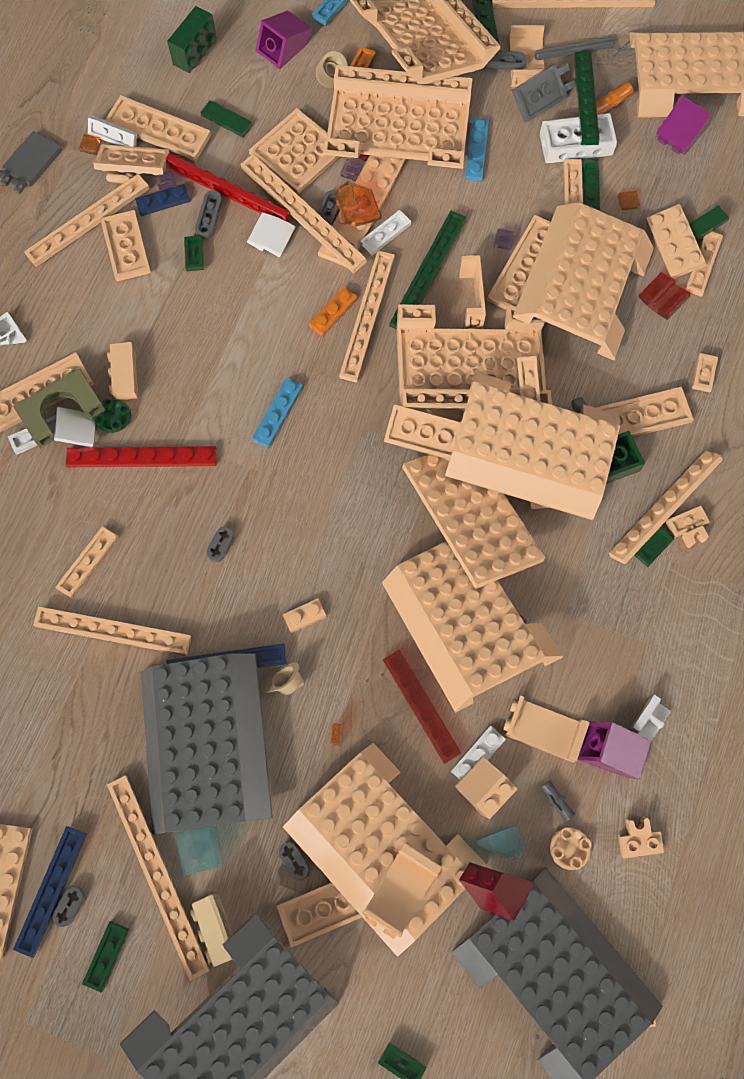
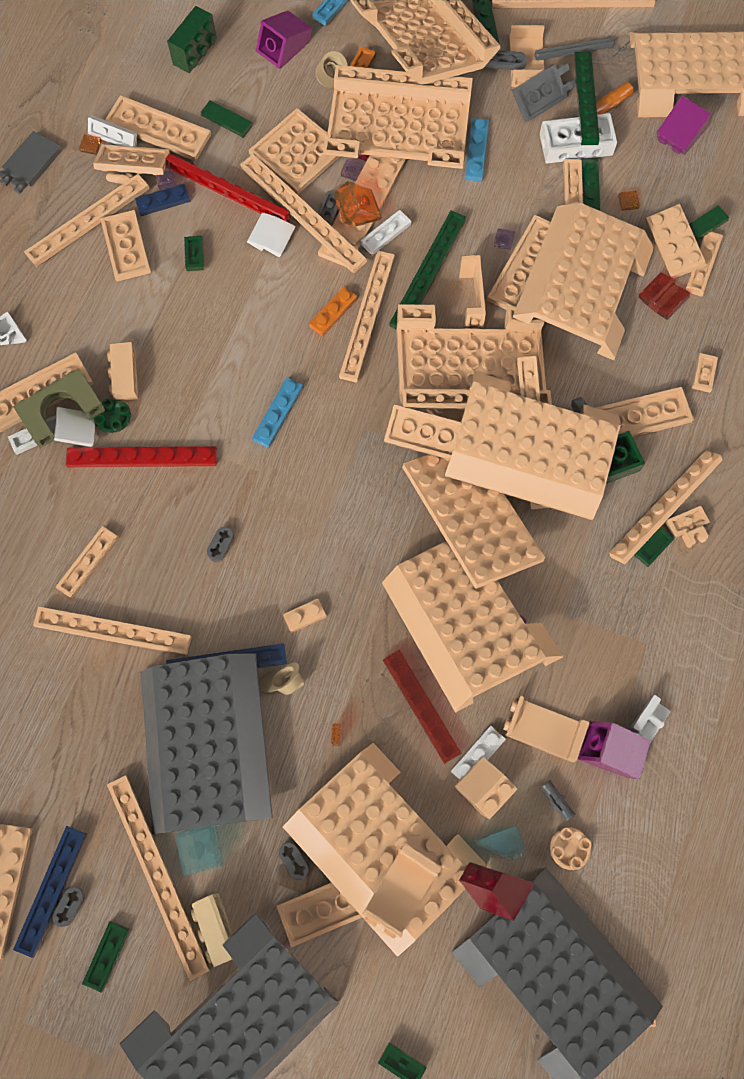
dark grey plate [195,190,222,239] -> none
light nougat plate [618,816,664,858] -> none

